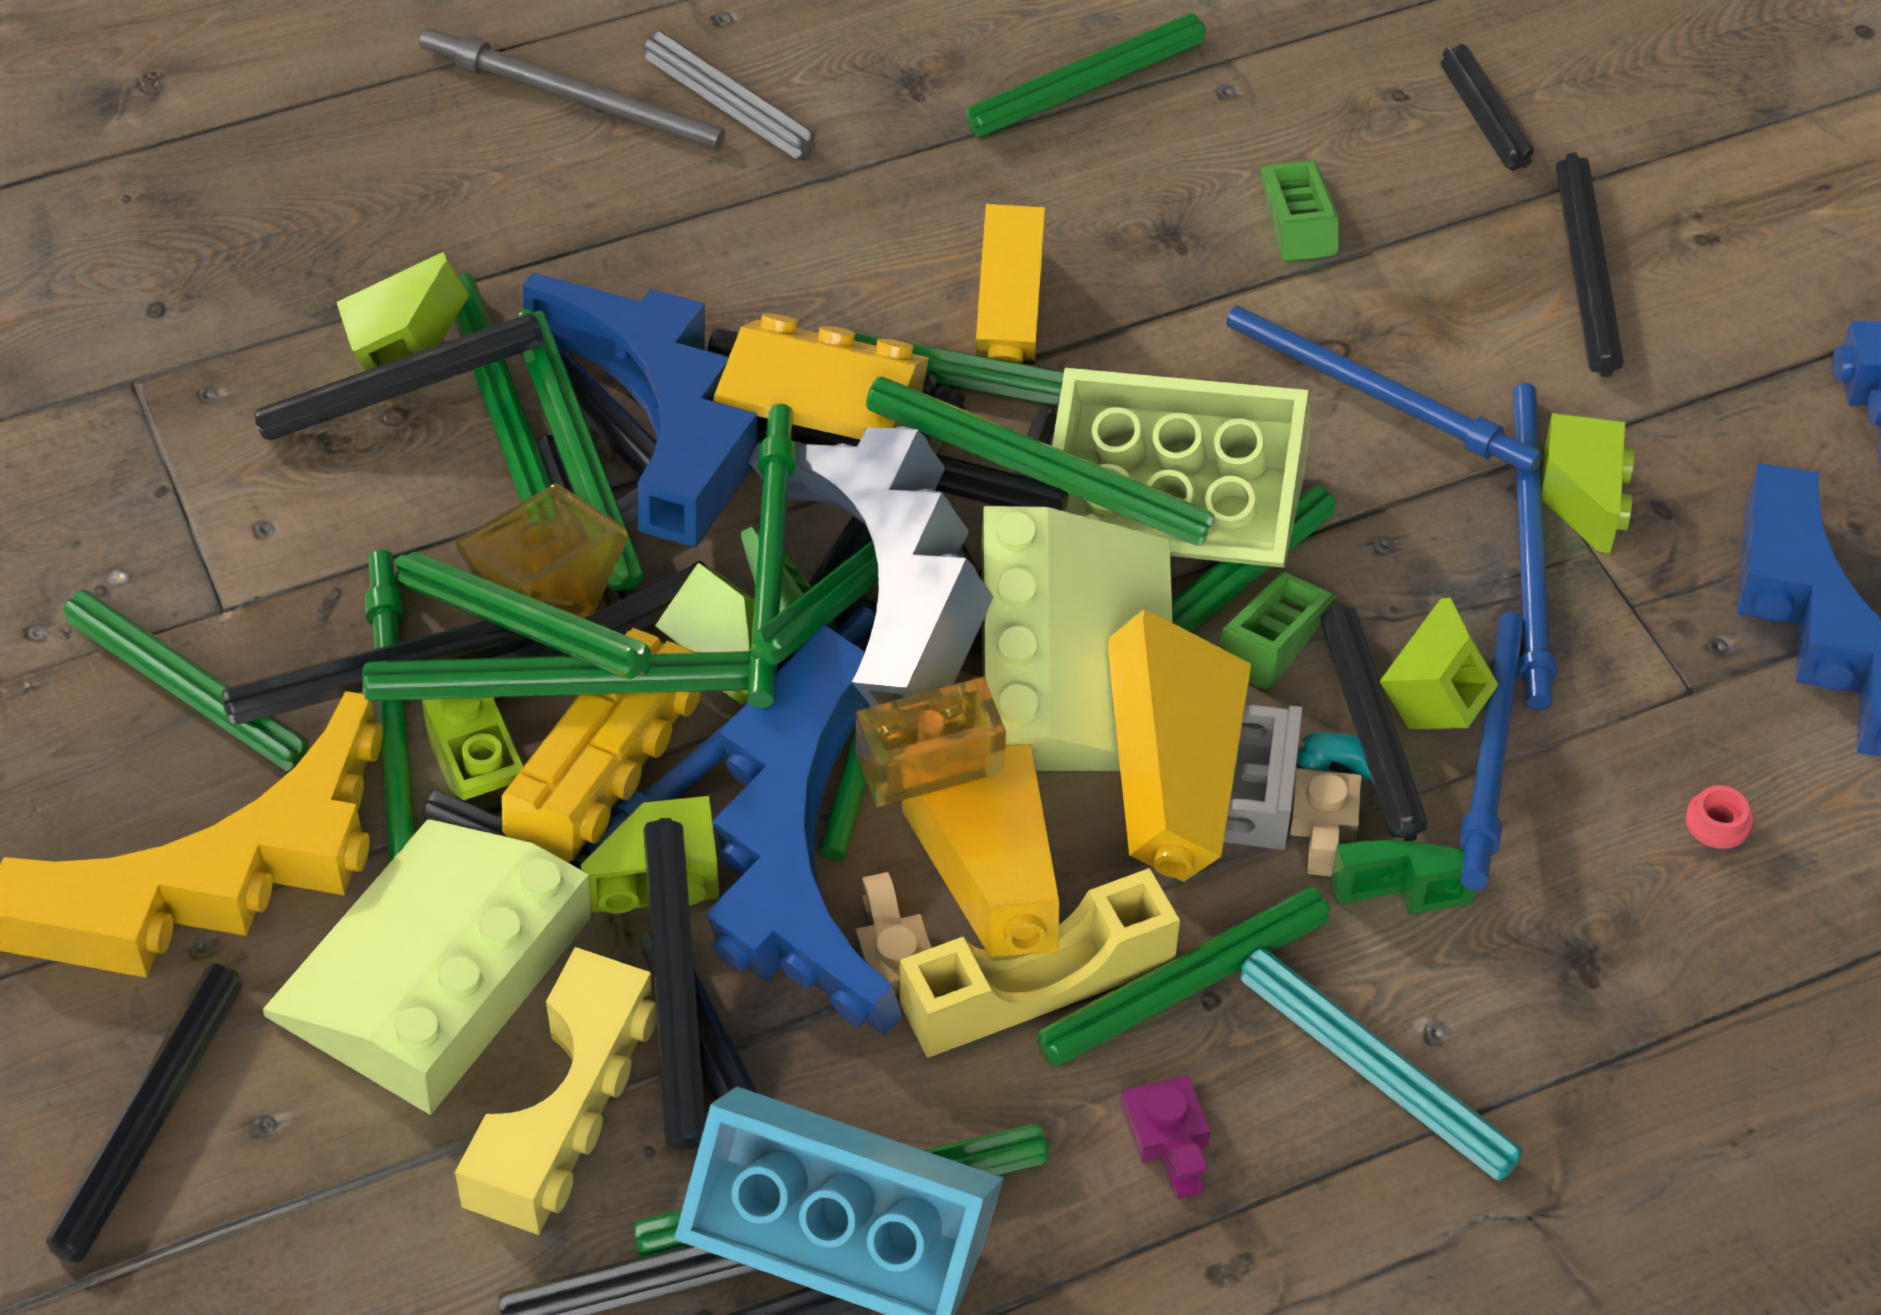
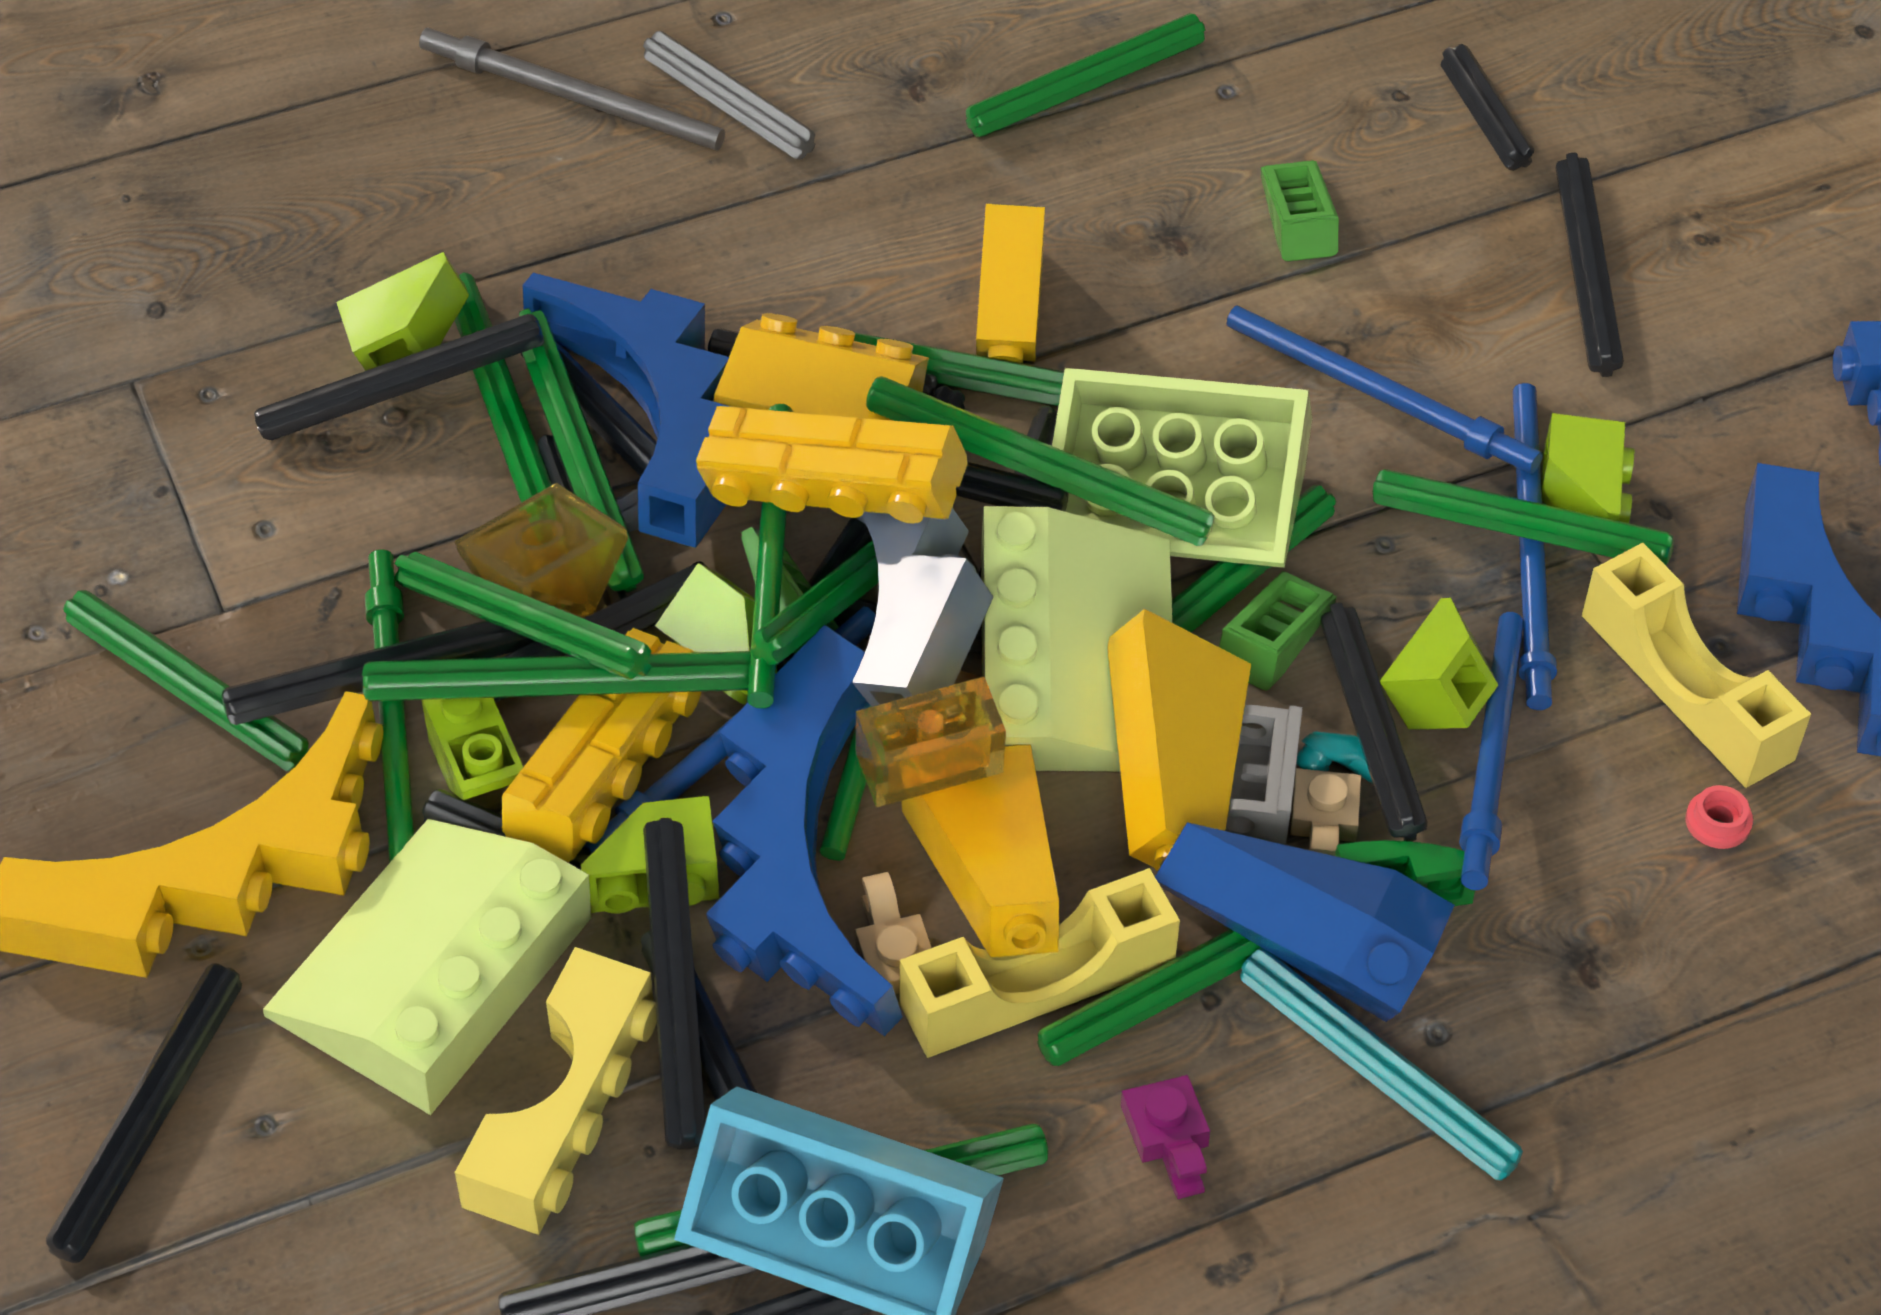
none -> yellow brick [696,406,968,524]
none -> blue wedge [1155,822,1455,1022]
none -> green axle [1372,469,1674,566]
none -> light yellow arch [1582,543,1811,788]

